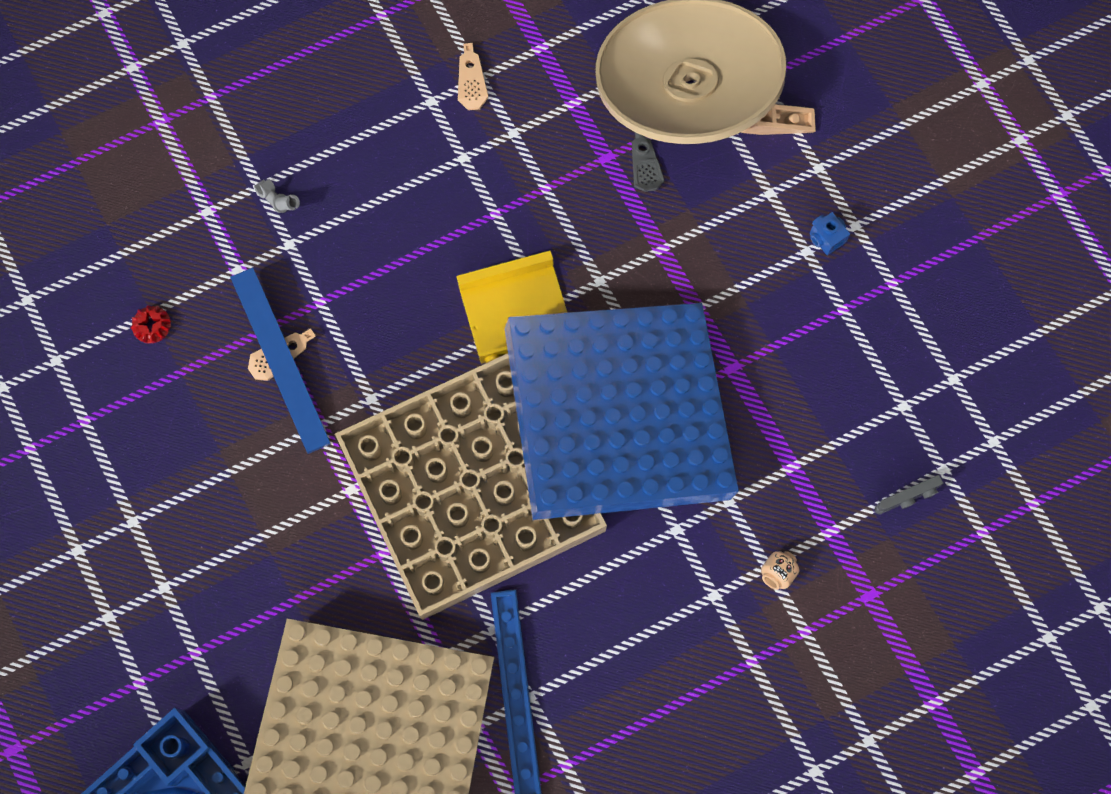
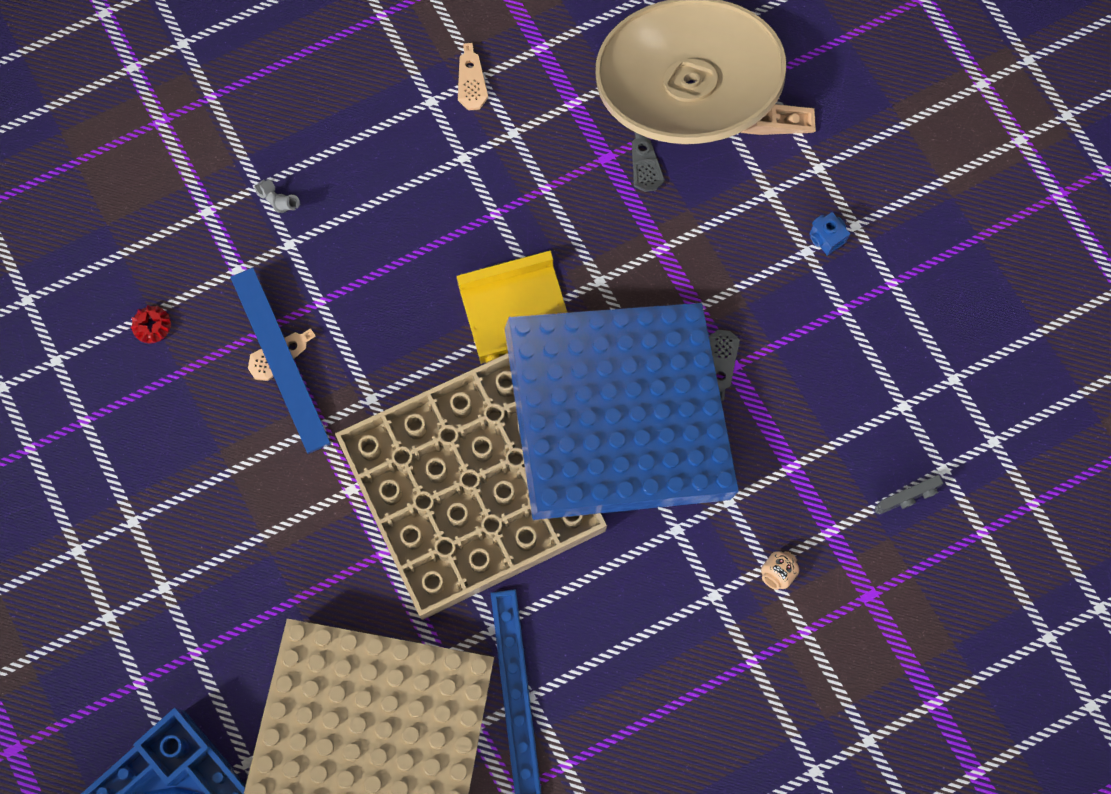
none -> dark grey piece [709,330,740,401]

